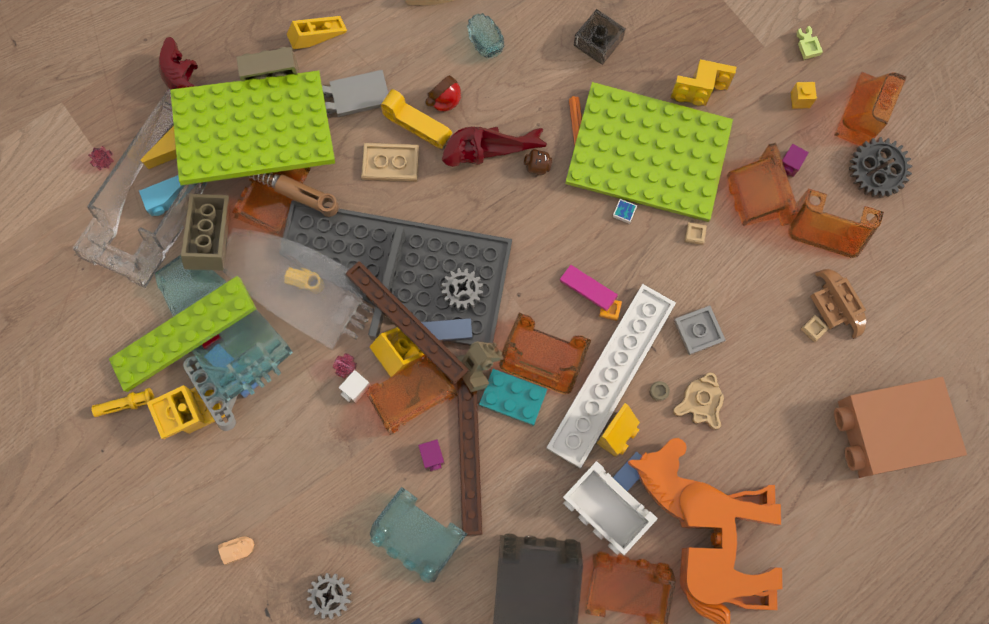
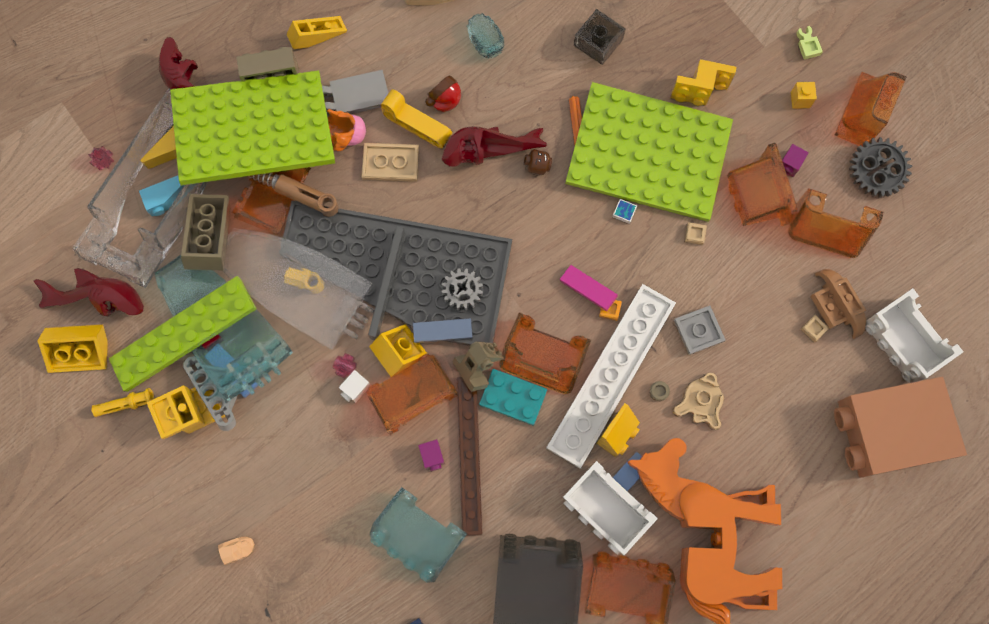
light grey gear [307,573,352,619] -> none
reddish brown tile [345,261,469,385] -> none
none -> dark red piece [34,268,144,317]
none -> yellow slope [37,324,108,373]
none -> orange hair [327,109,366,151]
none -> white windscreen [865,288,963,383]

